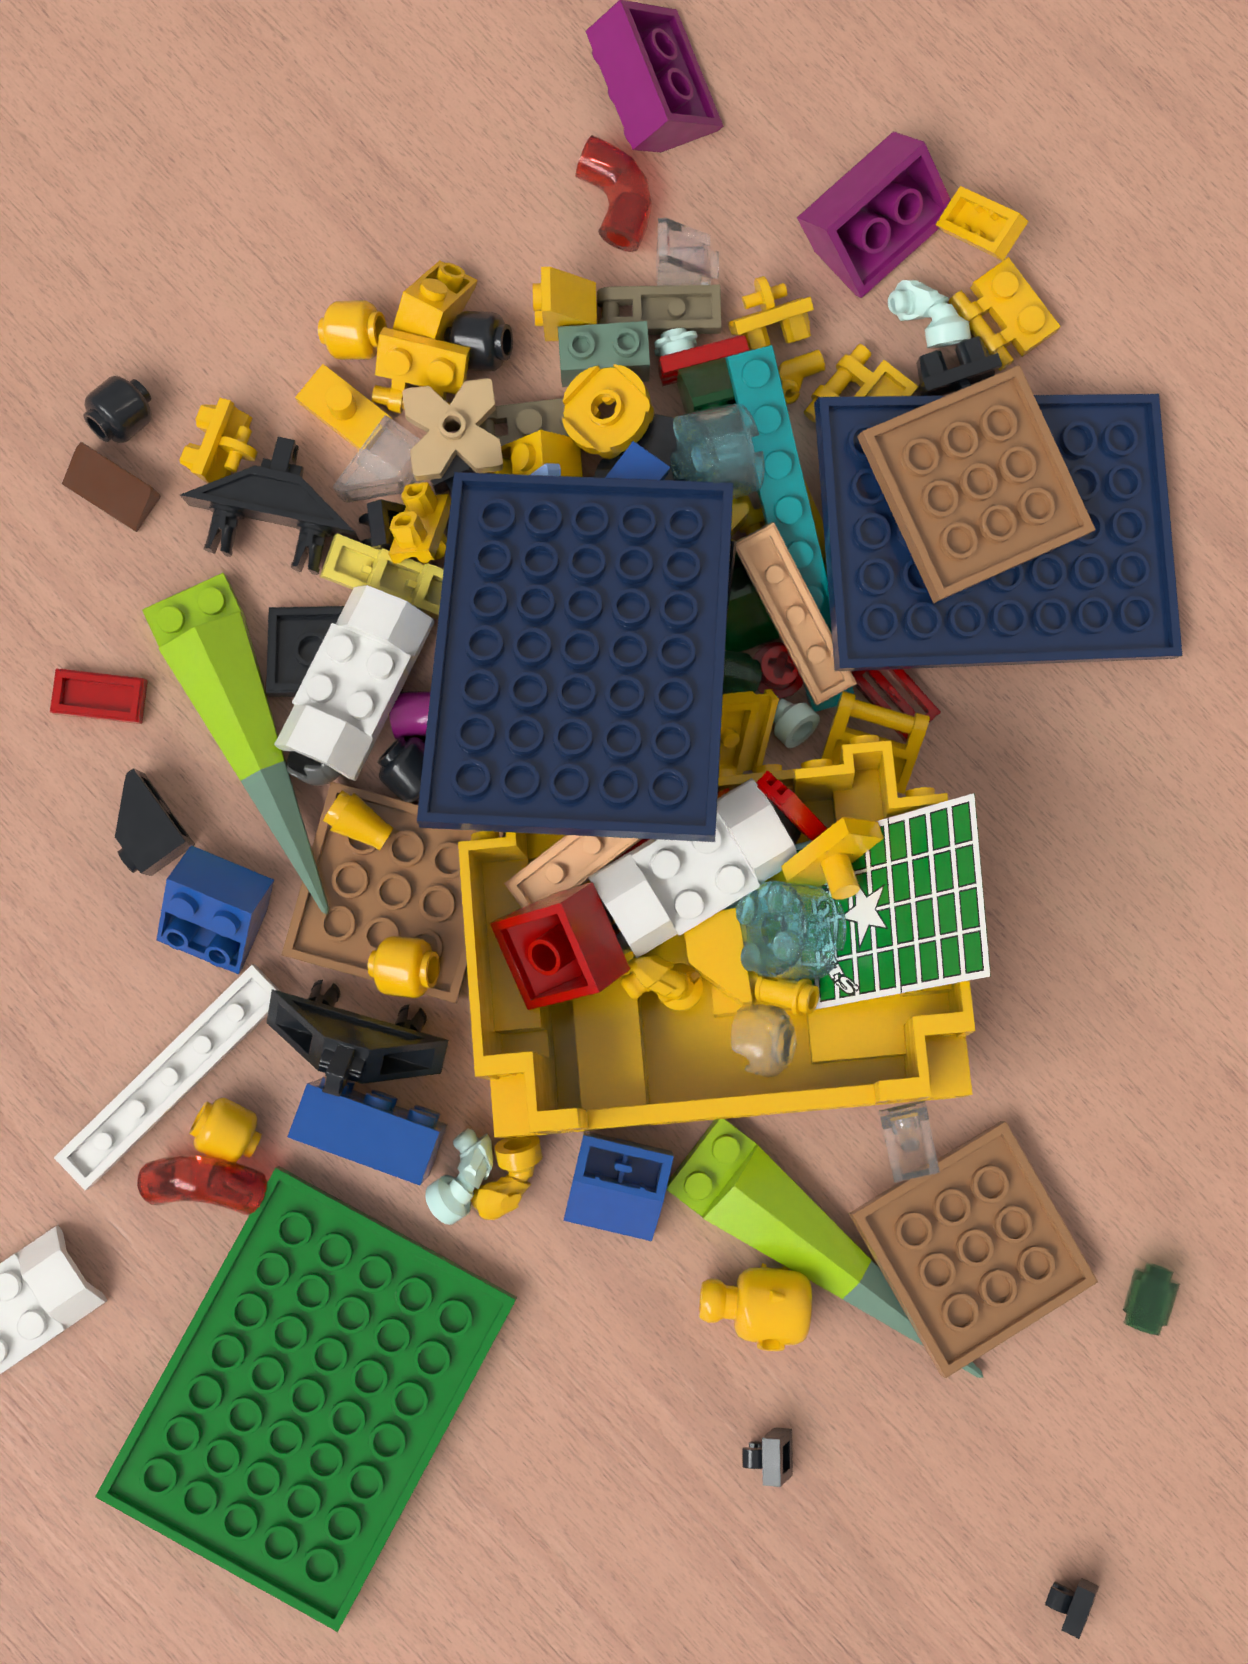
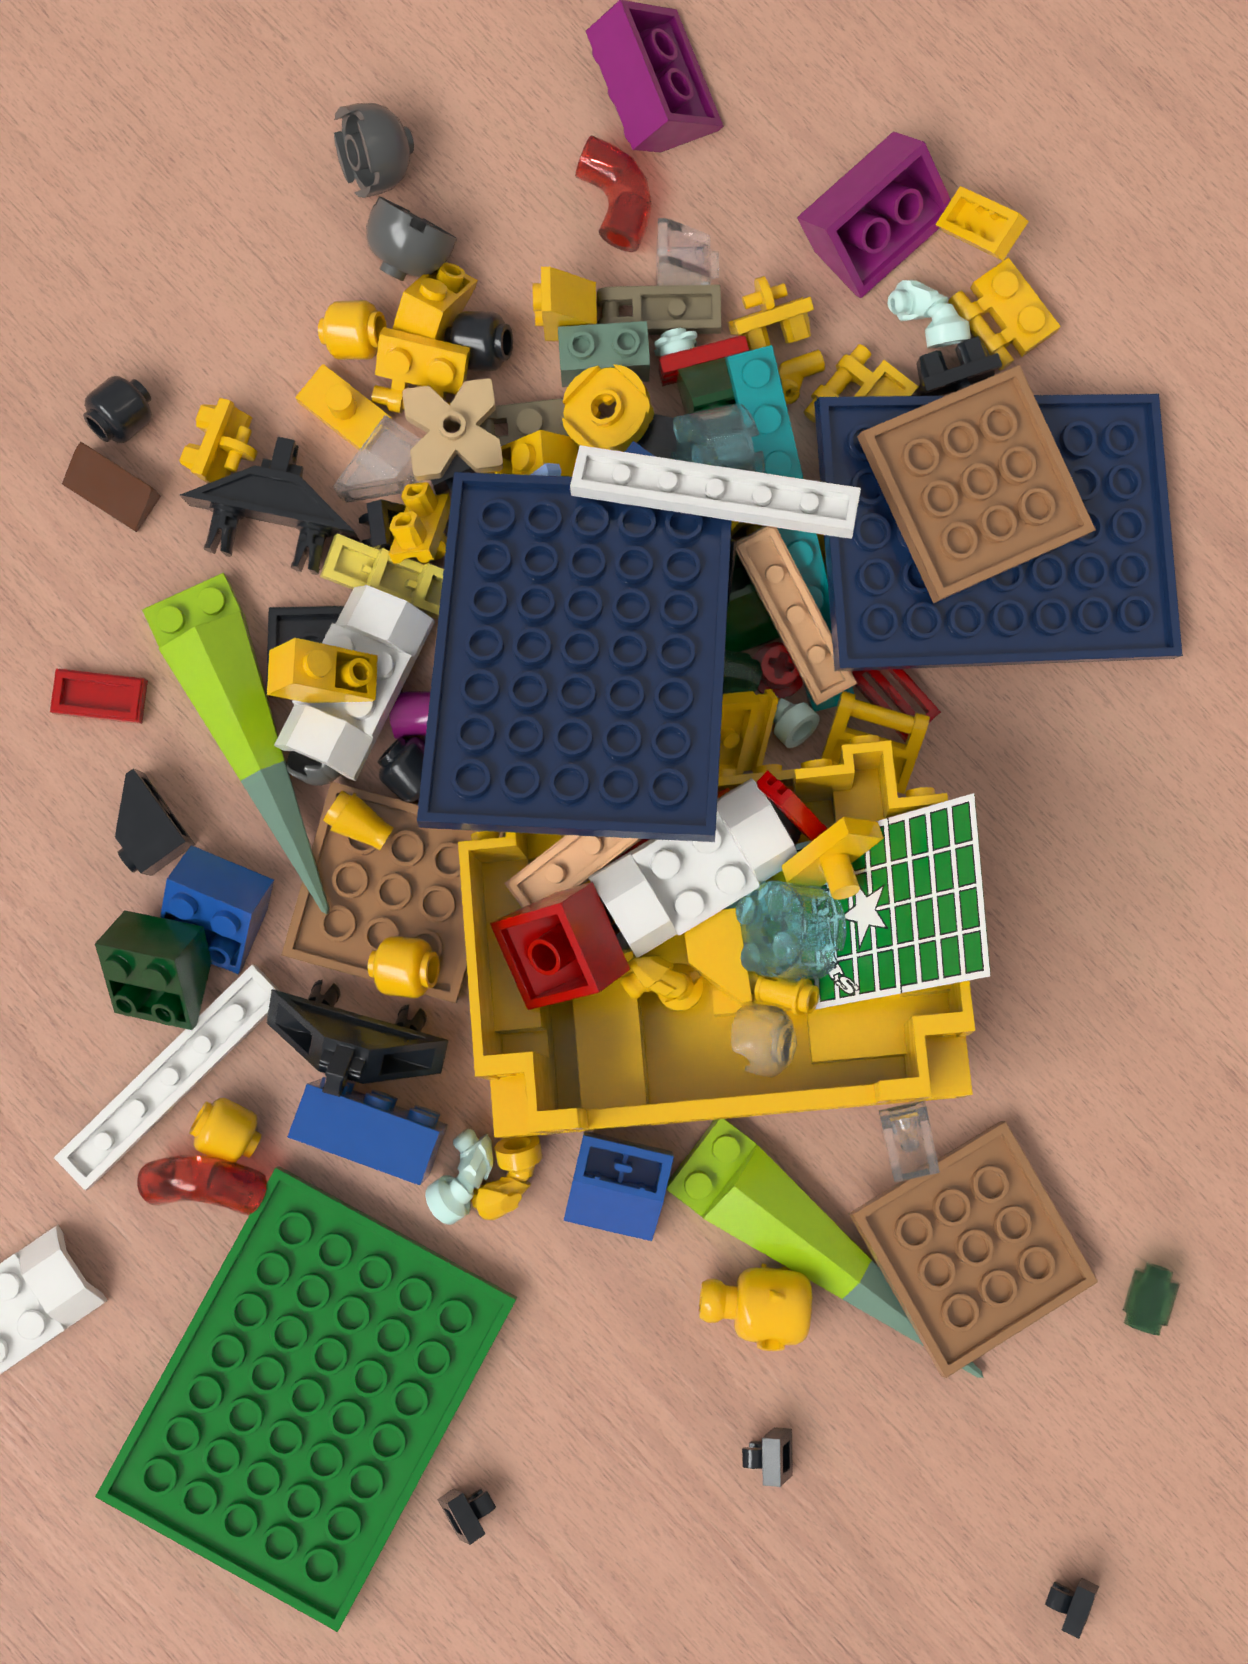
none -> dark green slope [95,910,212,1030]
none -> yellow slope [267,638,378,703]
none -> dark grey cylinder [334,103,414,198]
none -> dark grey cylinder [366,196,457,281]
none -> black tile [437,1489,496,1545]
none -> white plate [570,445,861,539]

